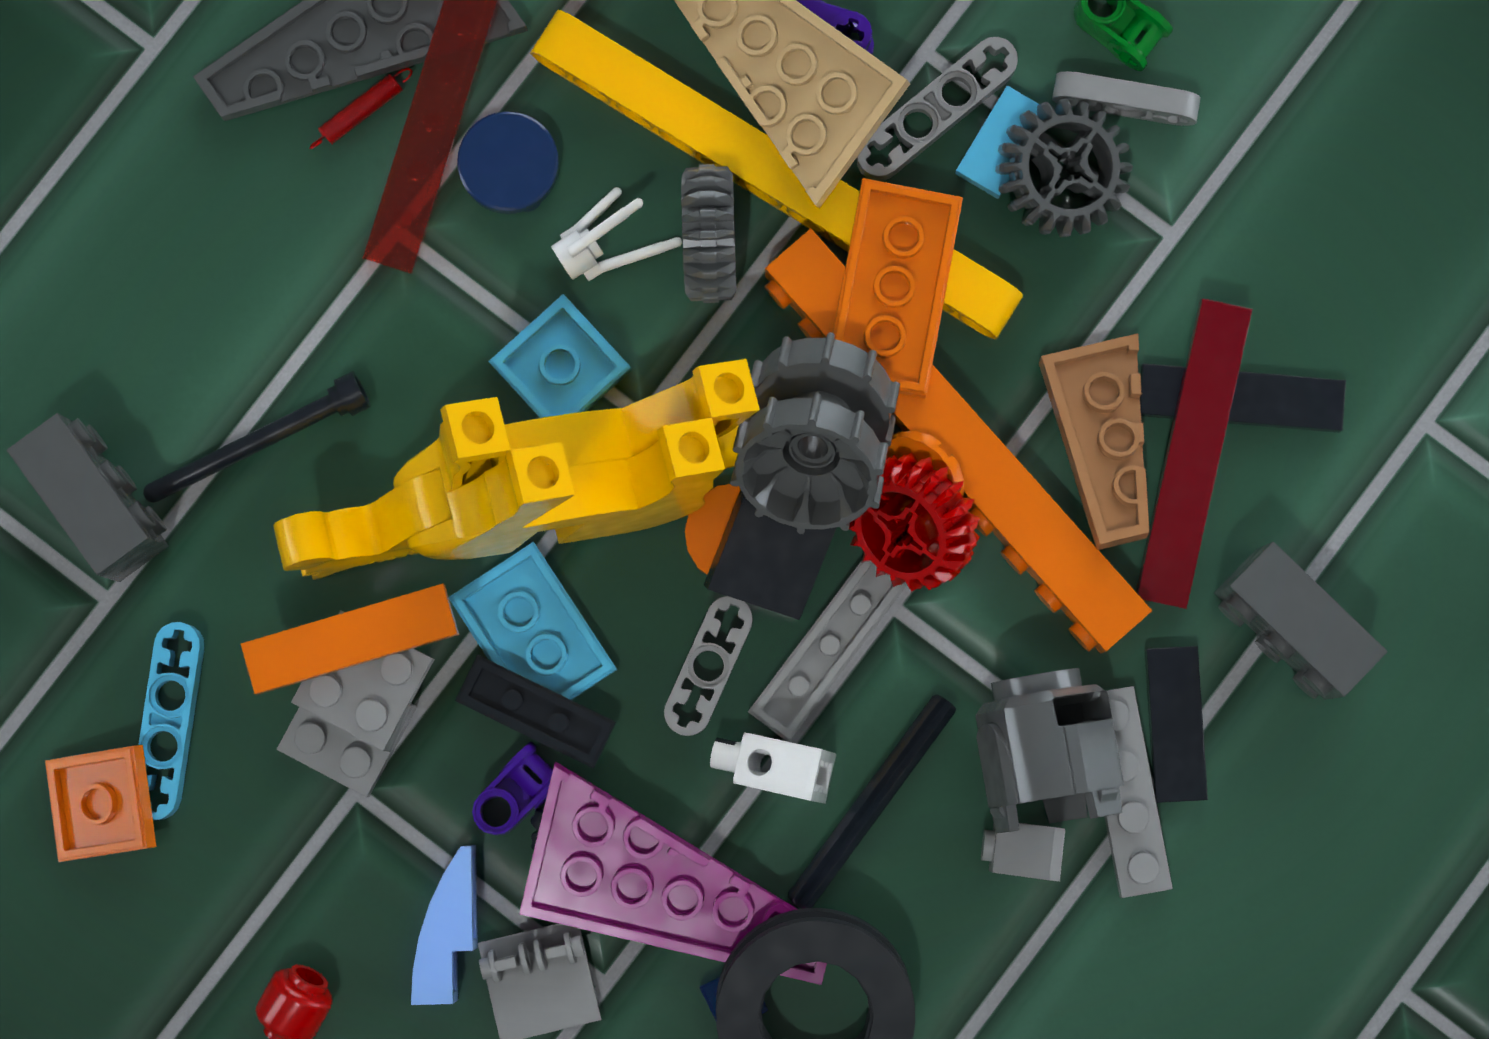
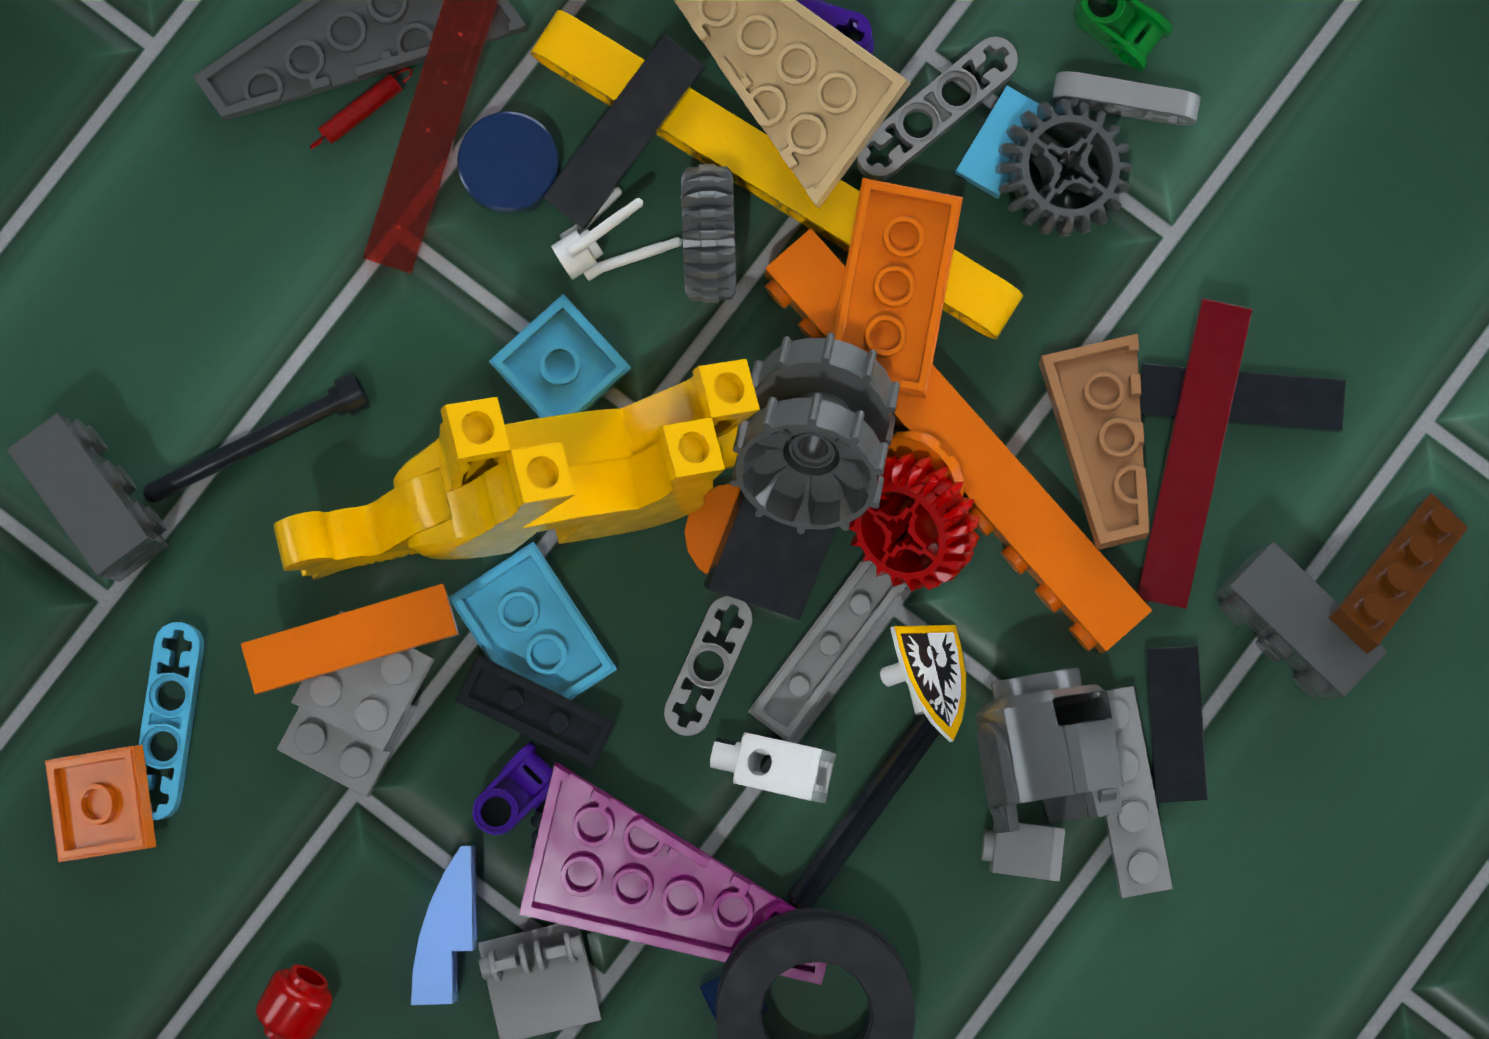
none -> black tile [543,35,707,229]
none -> shield [880,625,966,742]
none -> reddish brown plate [1328,493,1468,654]

